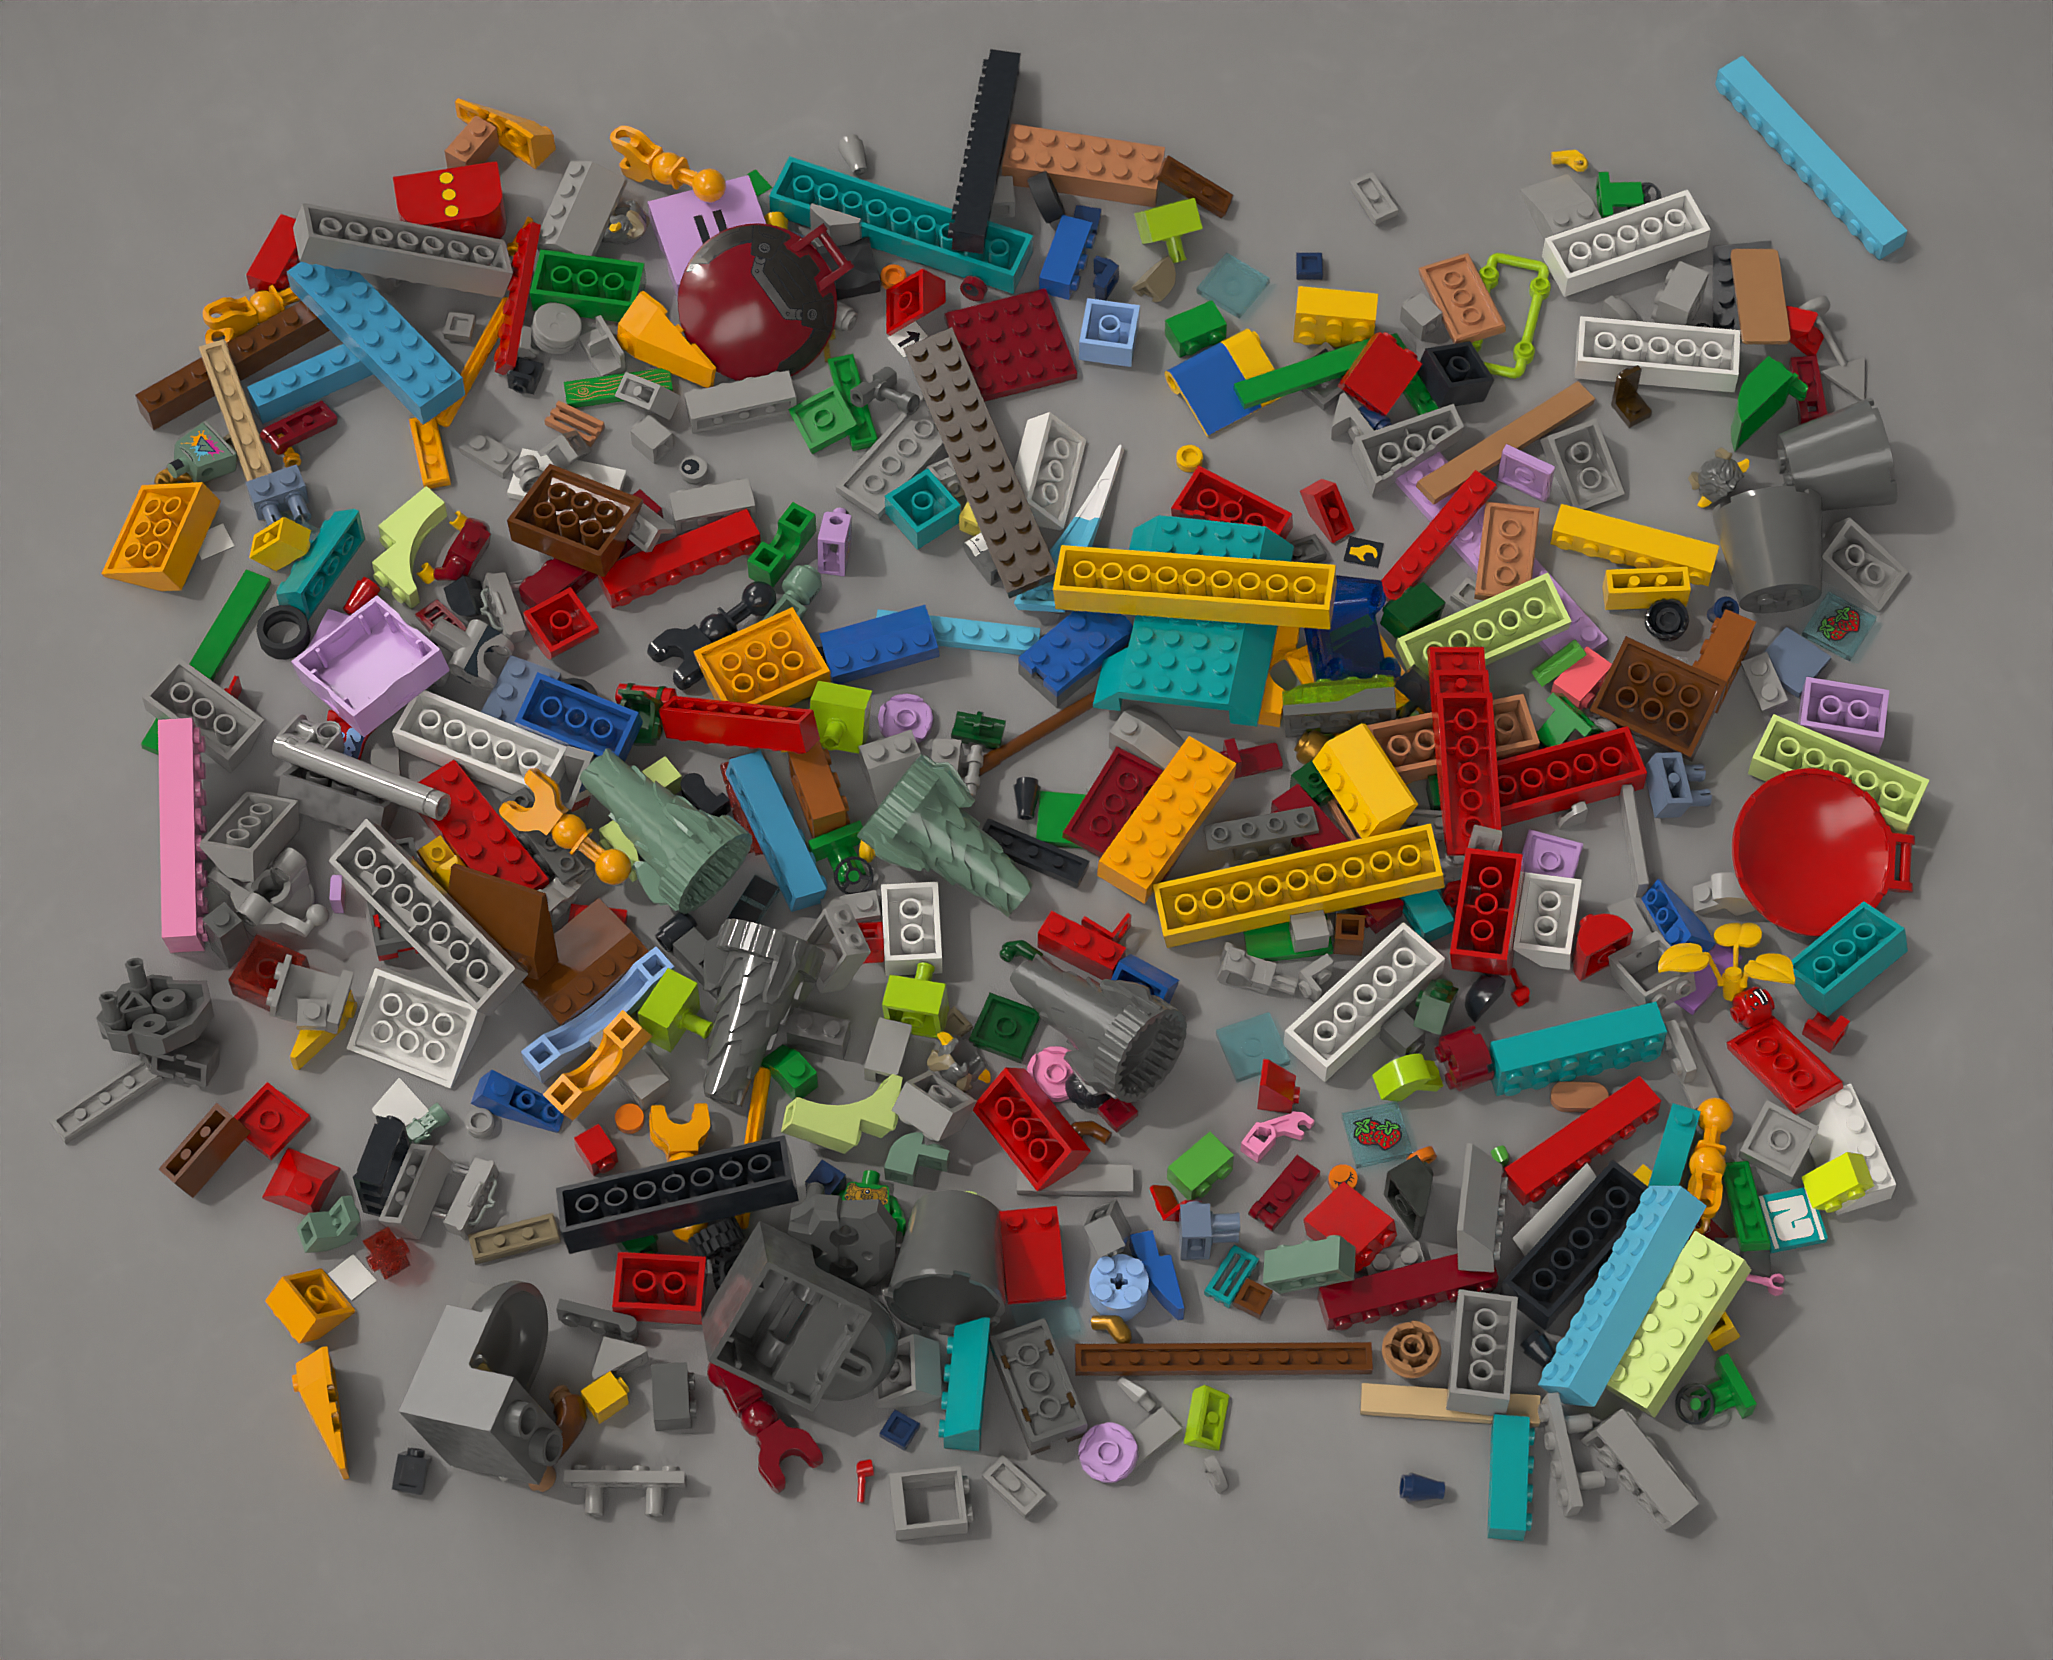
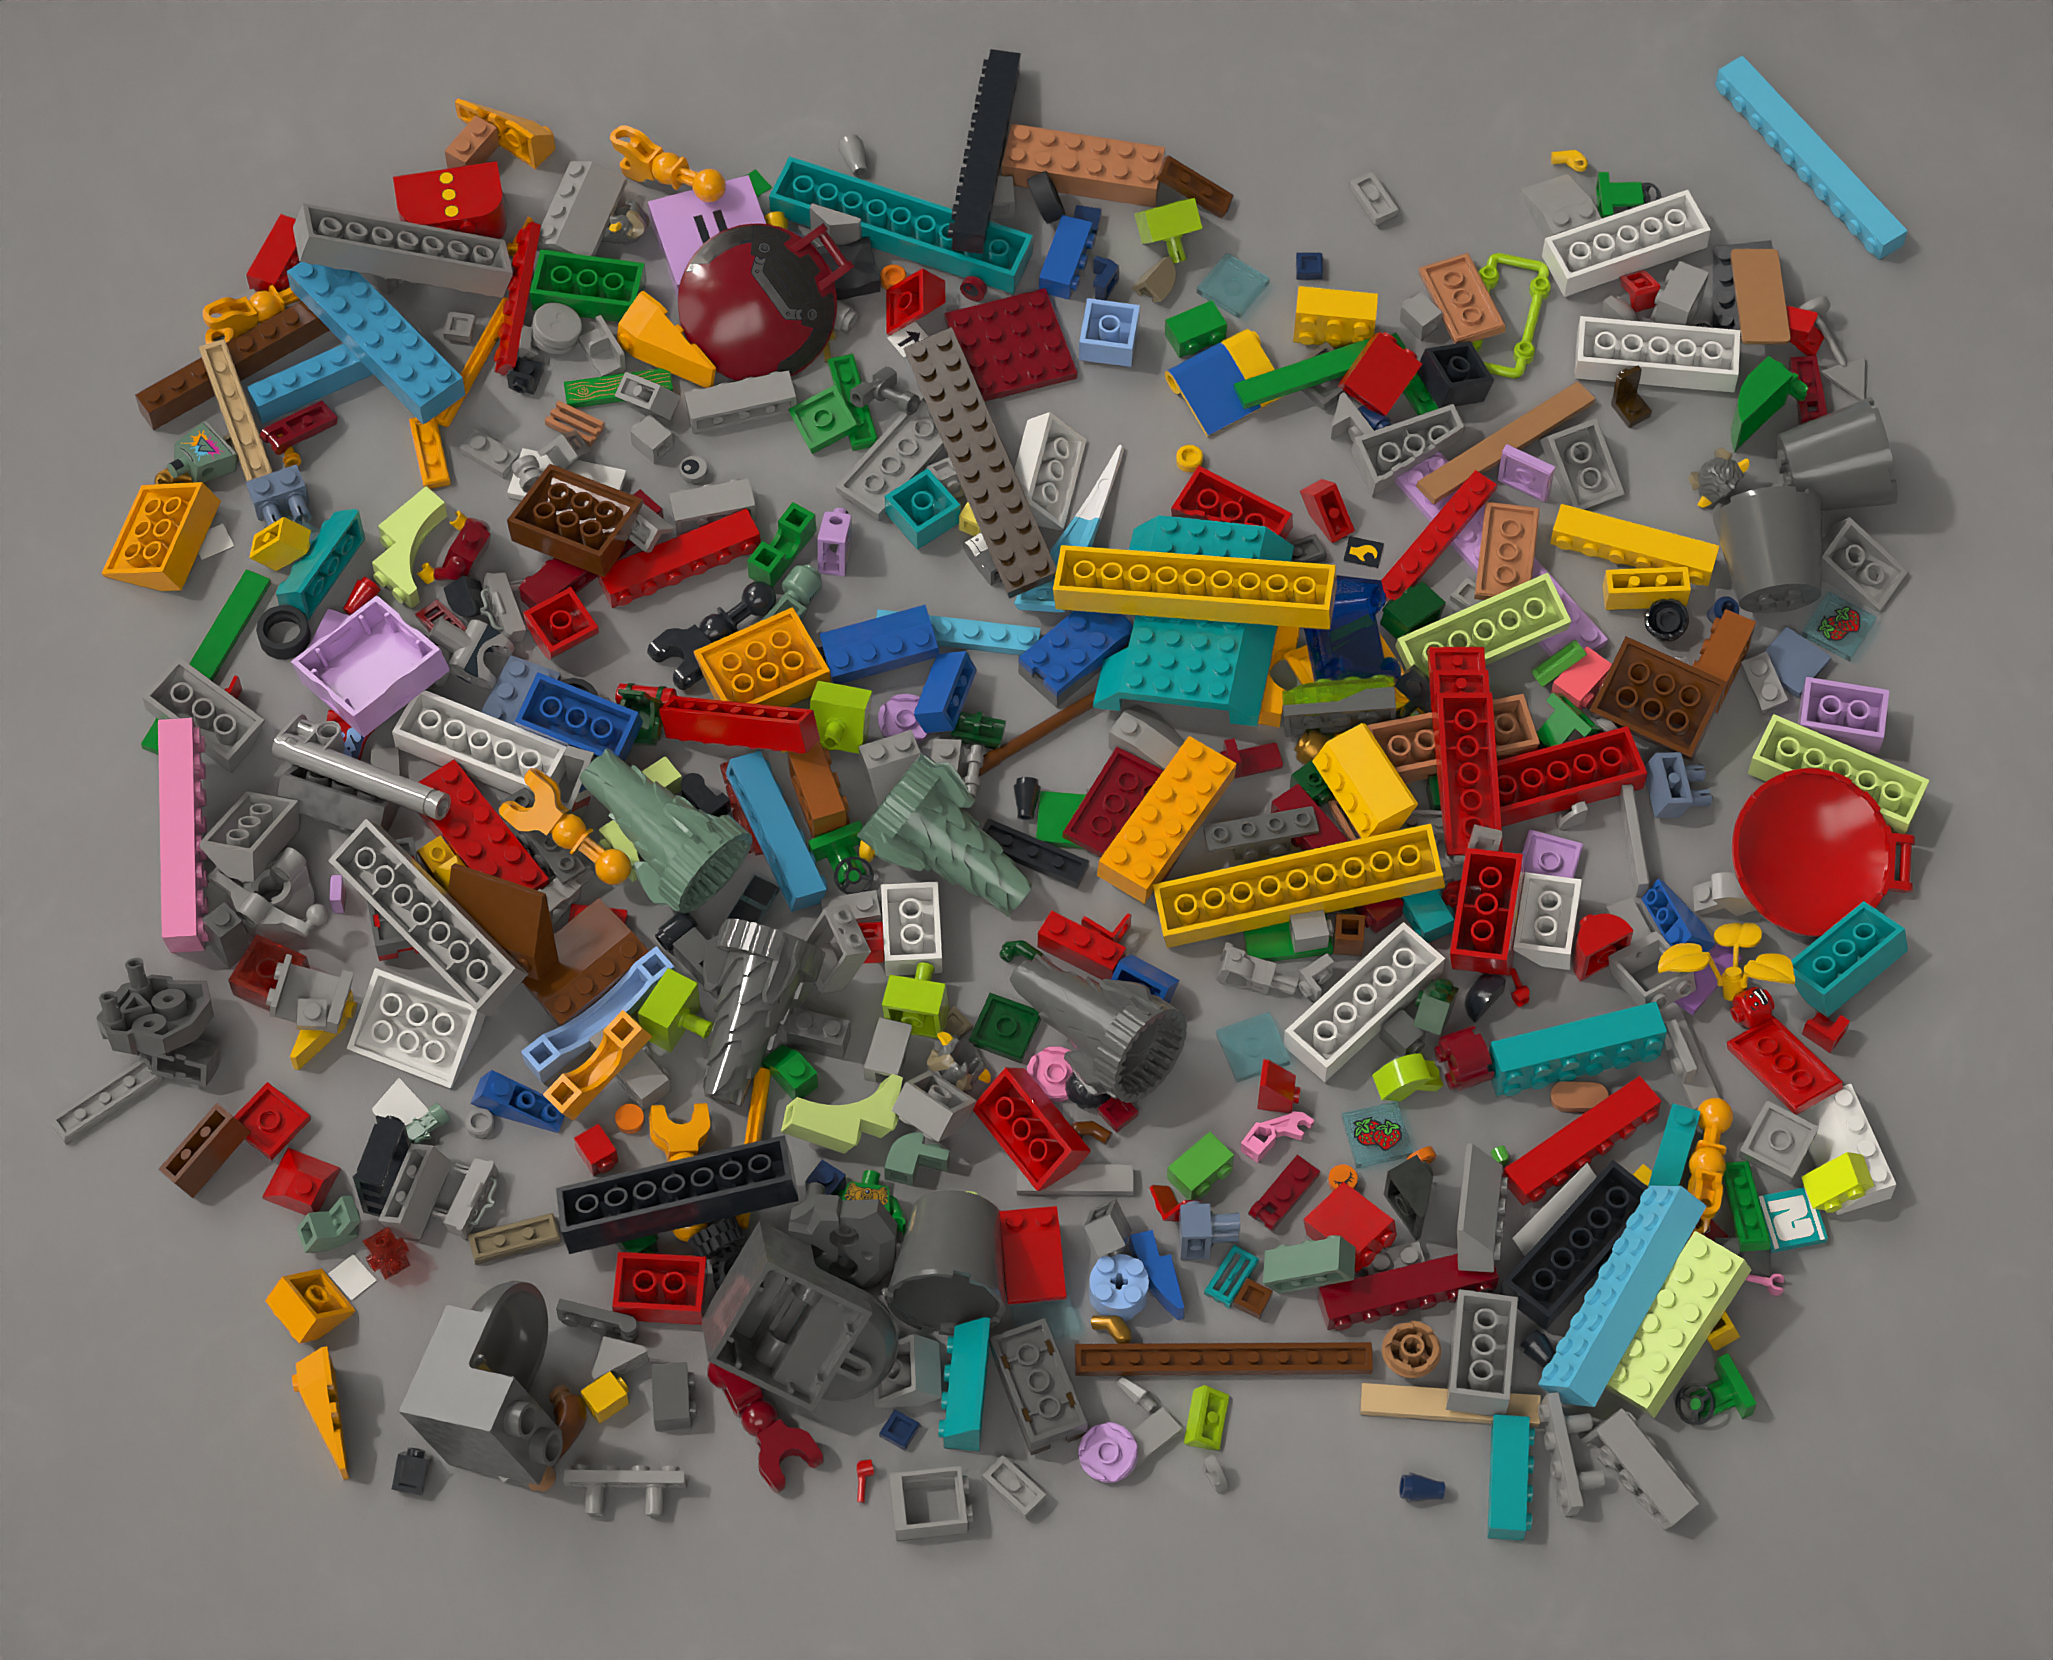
none -> blue brick [913,651,977,733]
none -> red slope [1619,270,1661,312]

